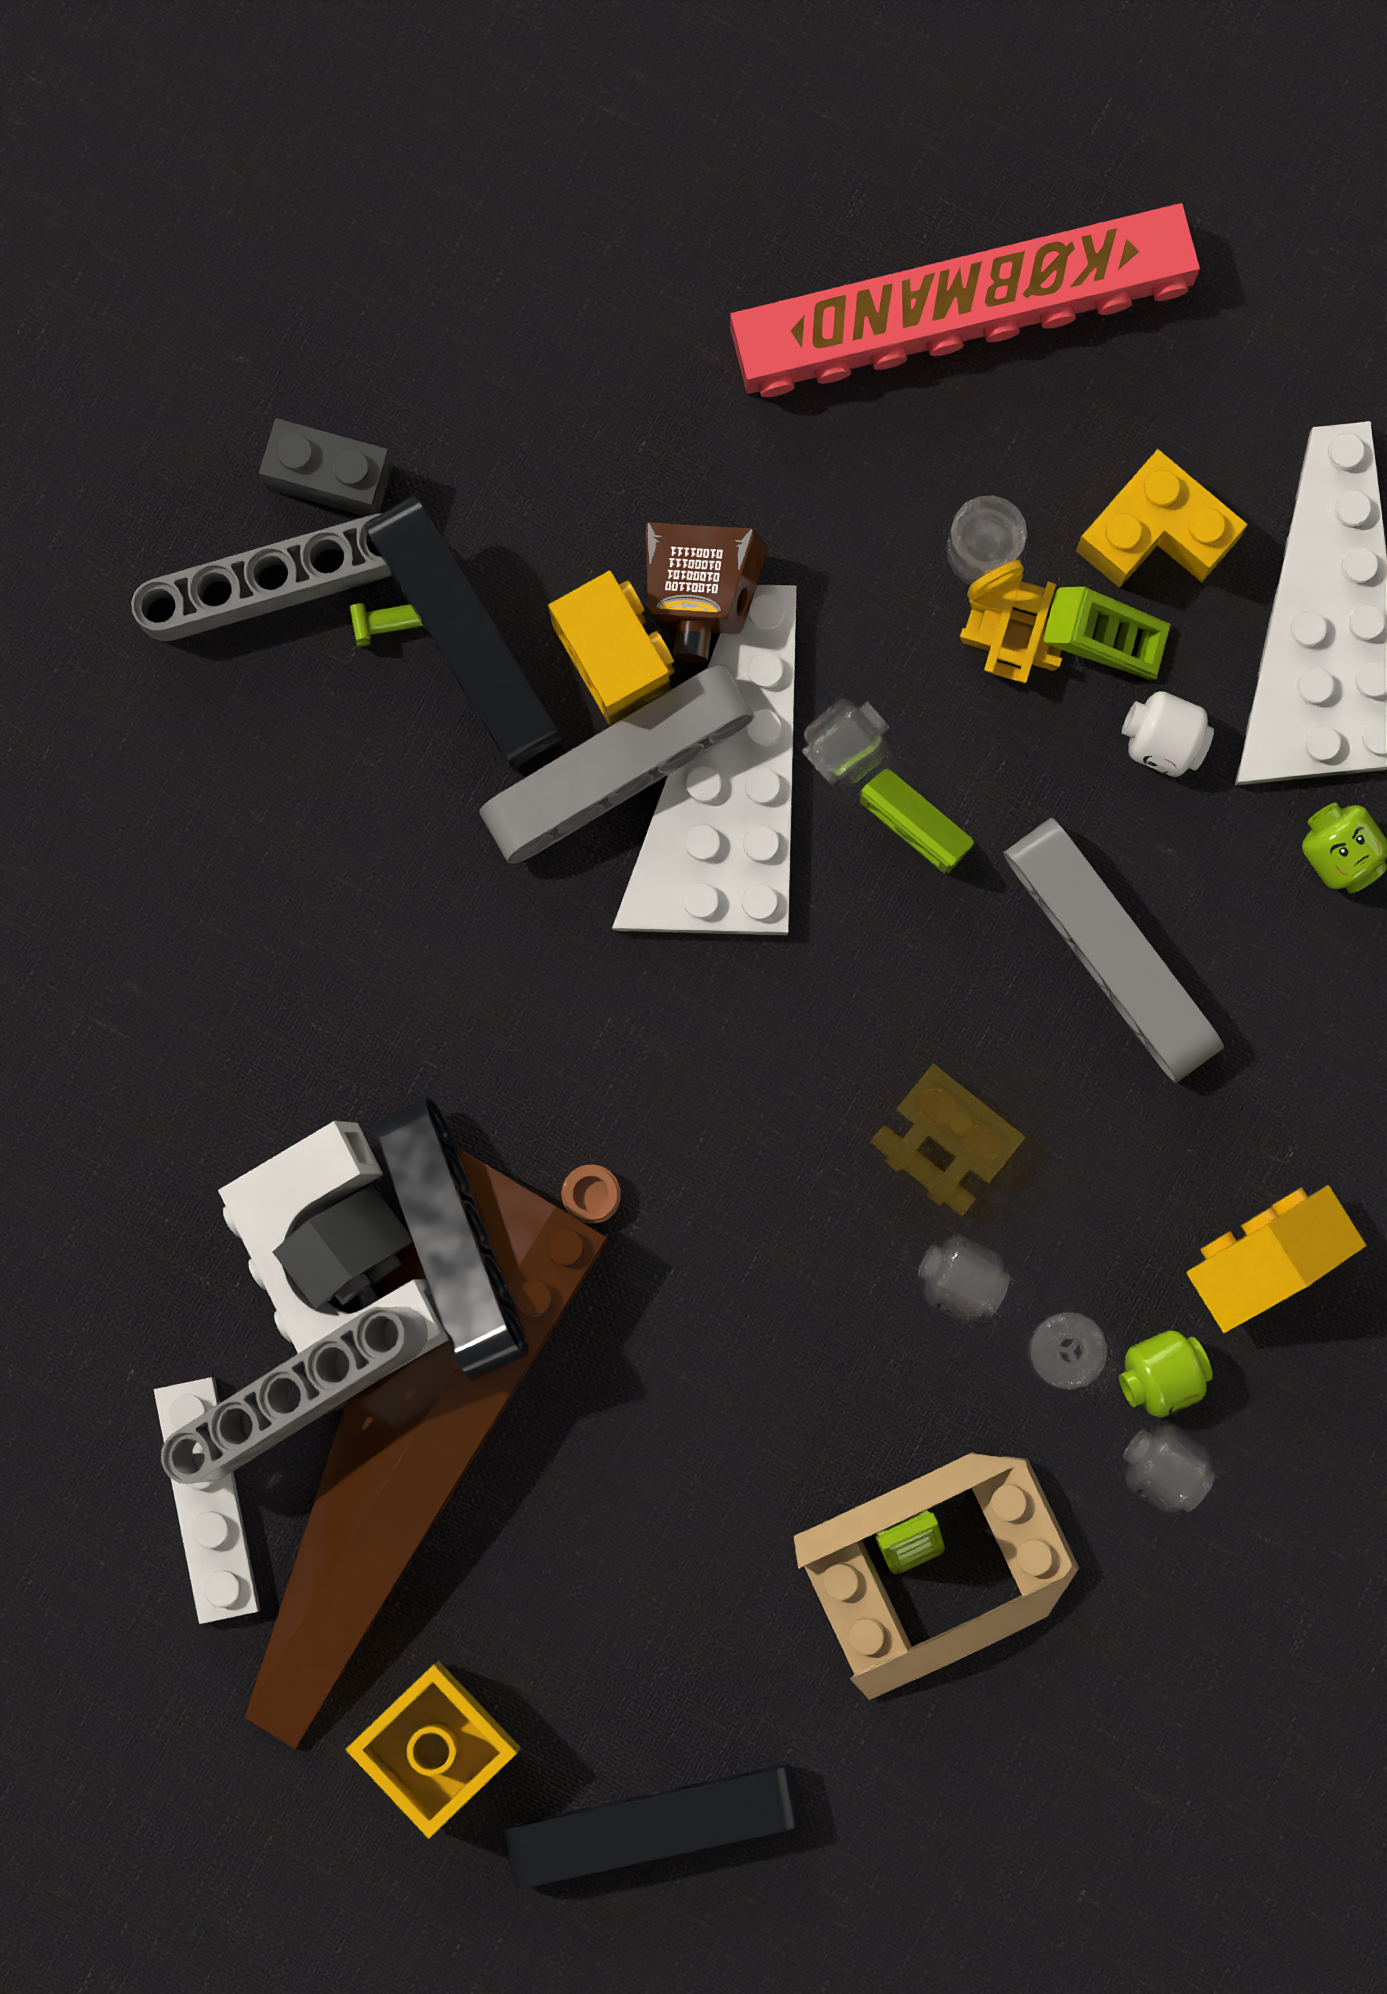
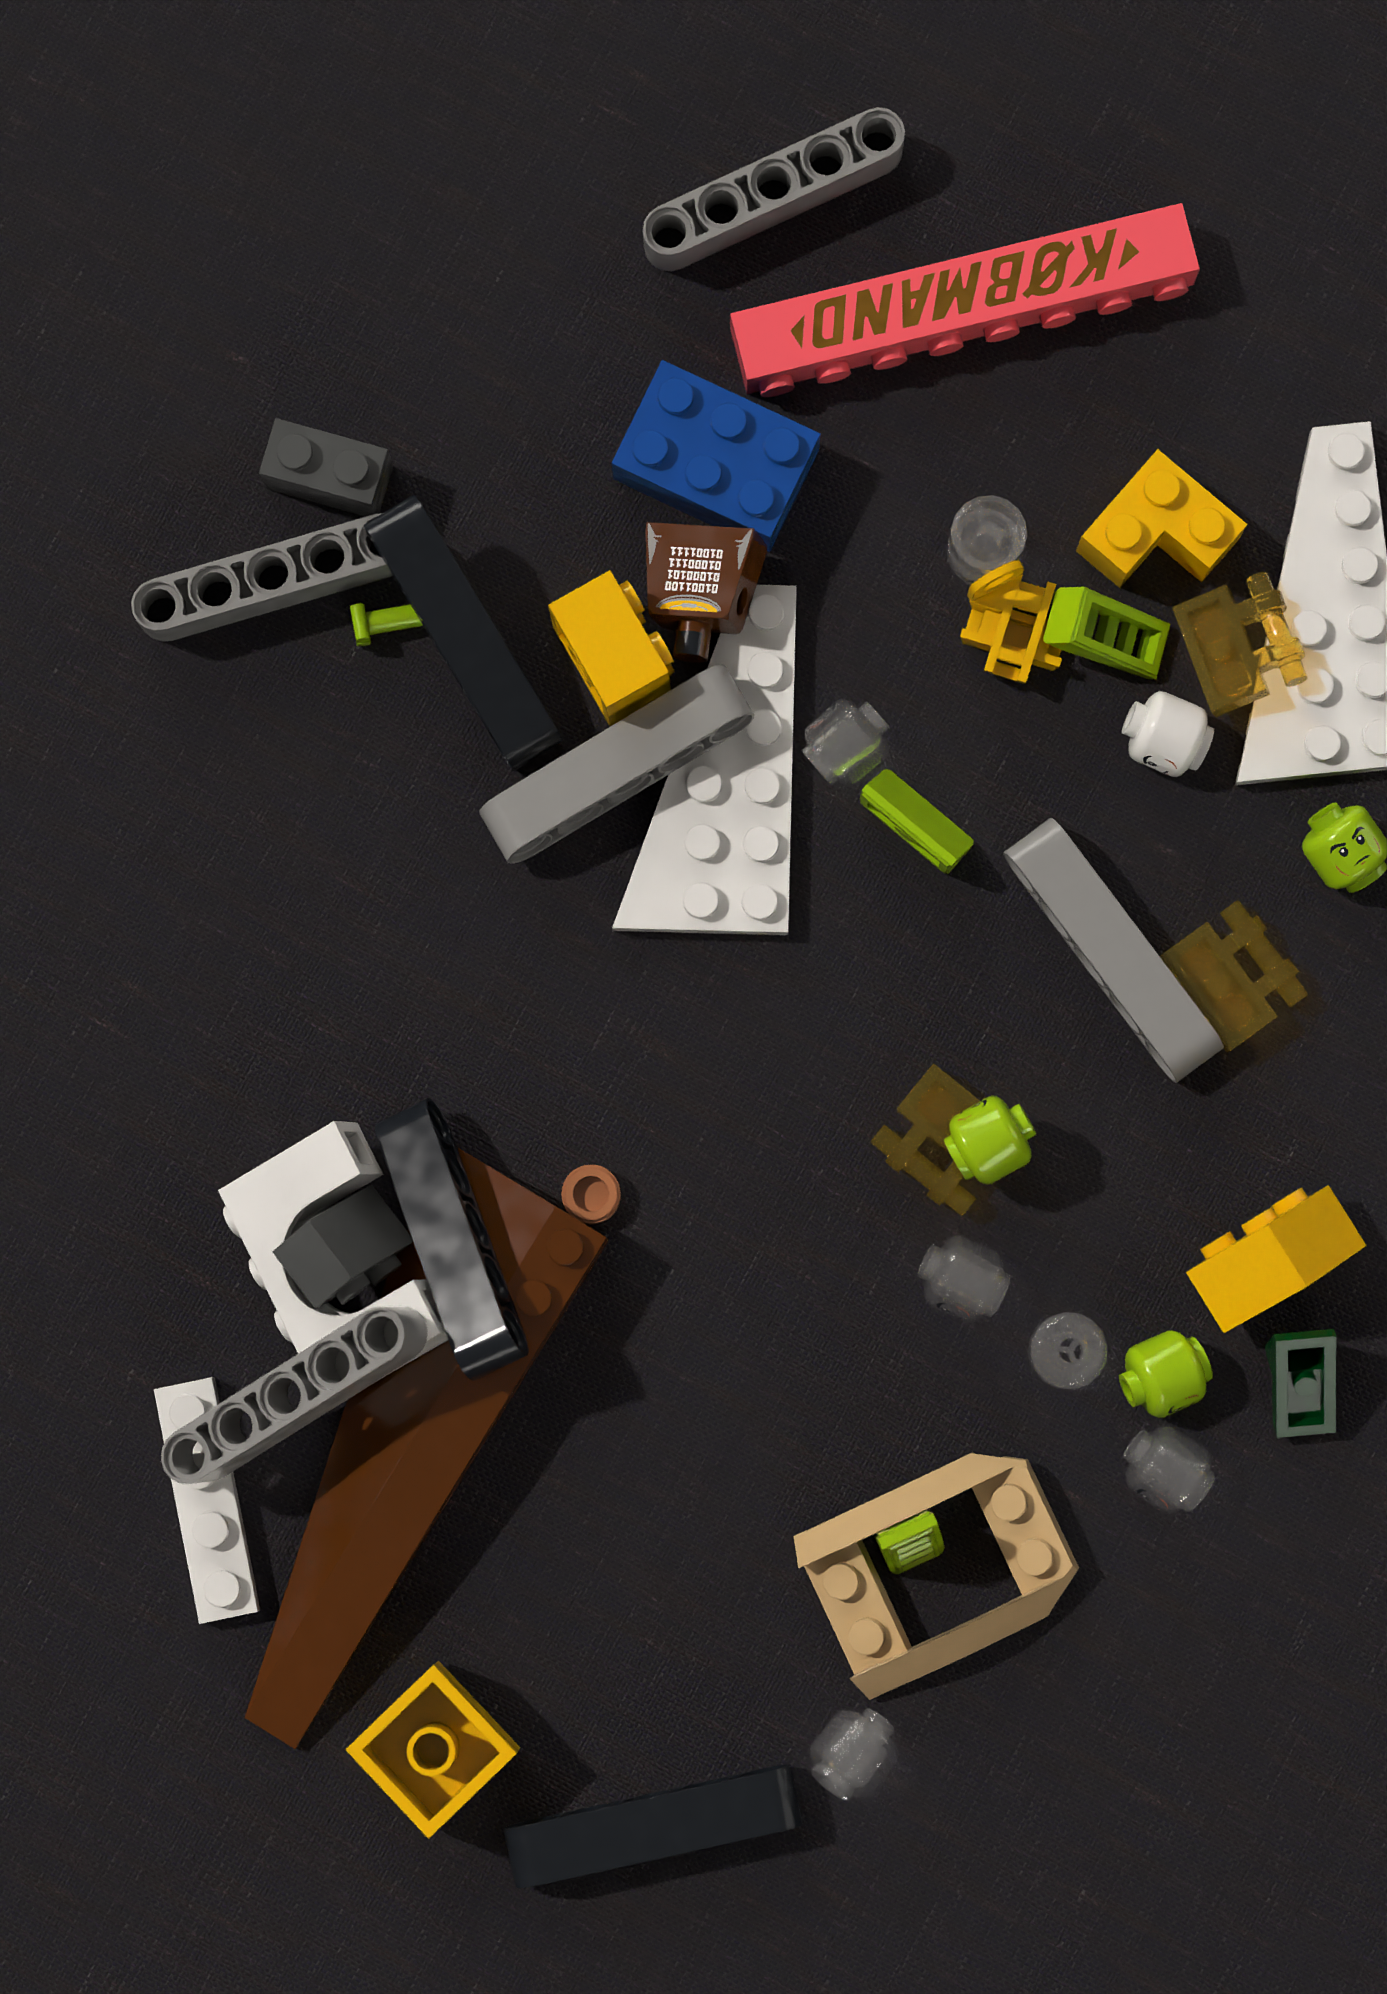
none -> blue brick [611,360,821,553]
none -> light grey beam [643,107,905,271]
none -> clear head [810,1708,899,1801]
none -> lime head [944,1095,1037,1185]
none -> clear yellow plate [1160,900,1308,1053]
none -> clear yellow plate [1172,572,1308,717]
none -> slope [1265,1329,1336,1438]

